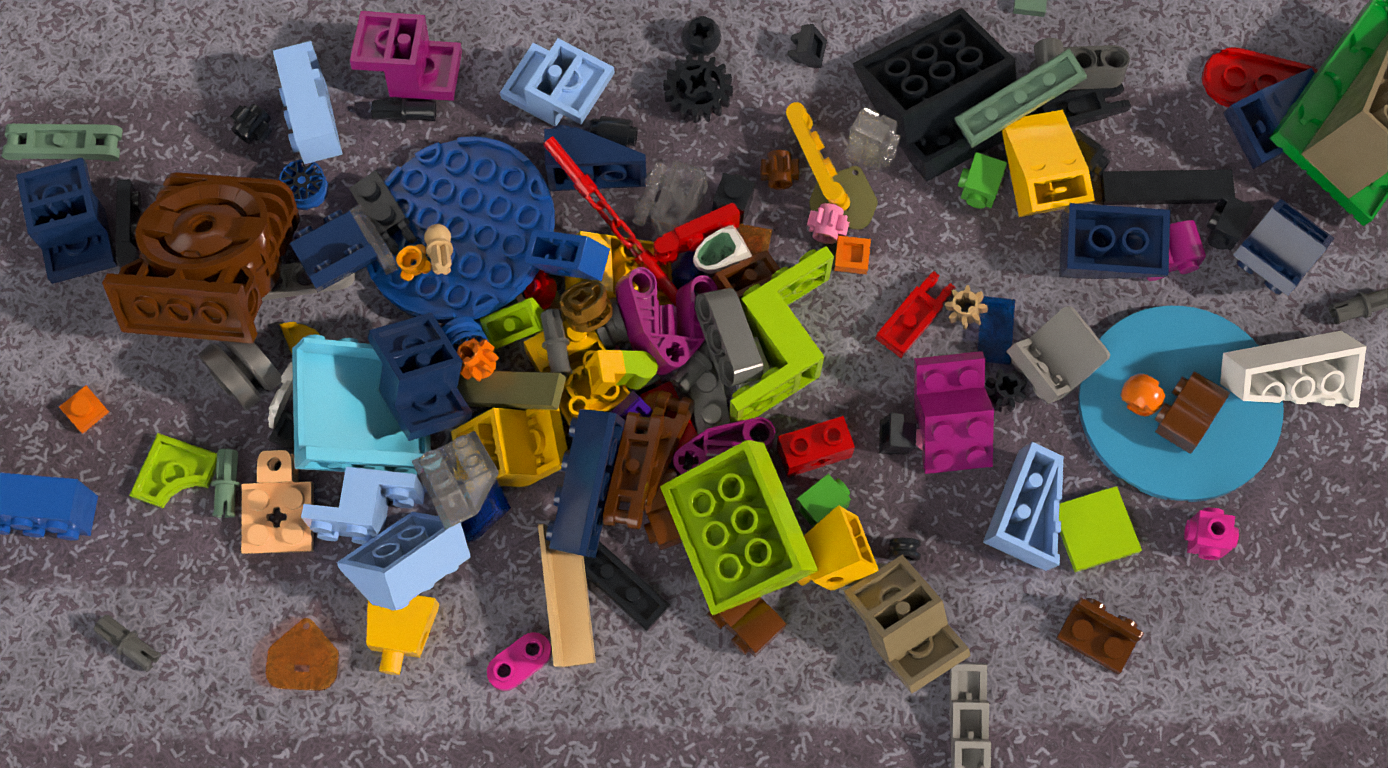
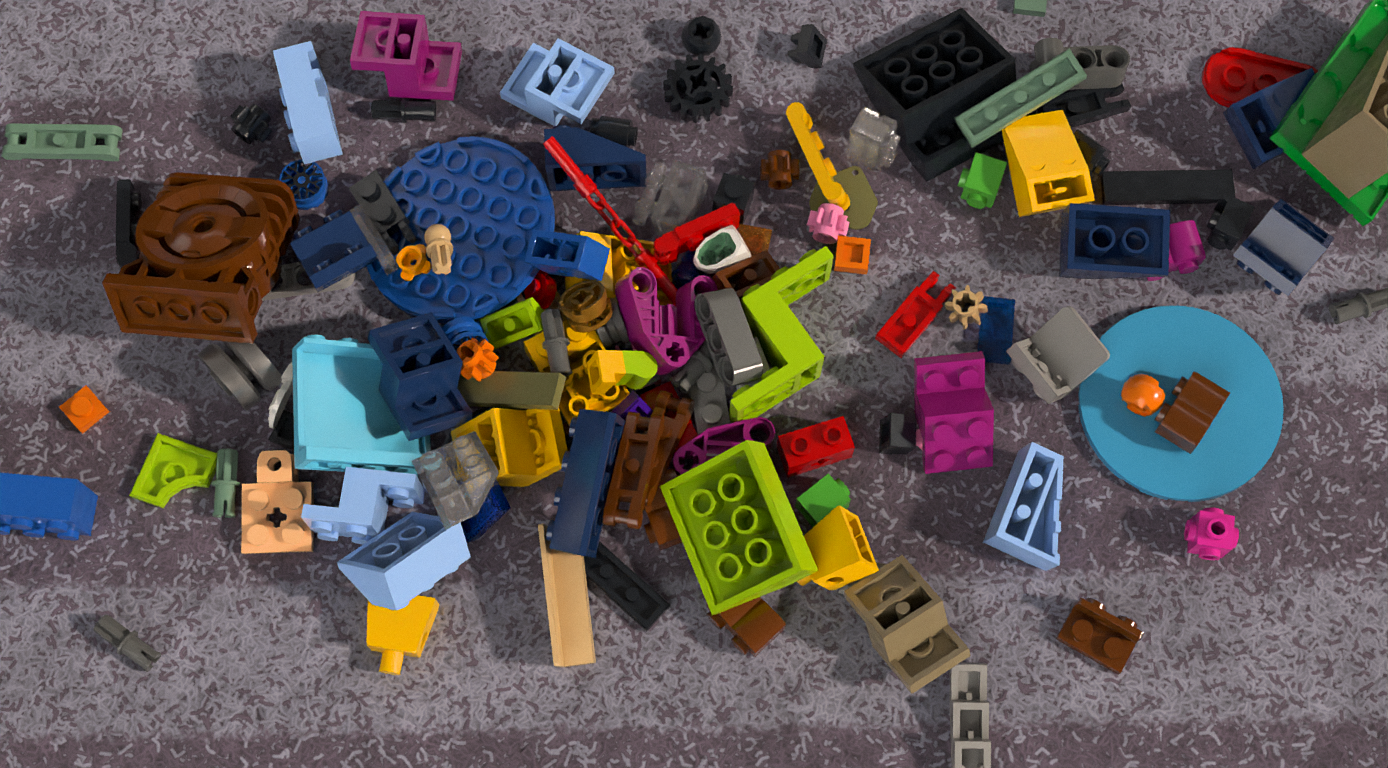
dark blue bracket [16,158,117,284] -> none
clear orange piece [266,618,339,691] -> none
yellow tile [280,322,320,353] -> none
dark pink plate [487,632,552,691] -> none
black bush [889,538,921,561] -> none
black gear [985,368,1027,412] -> none
lime tile [1059,486,1142,573] -> none
white wedge [1220,331,1366,407] -> none

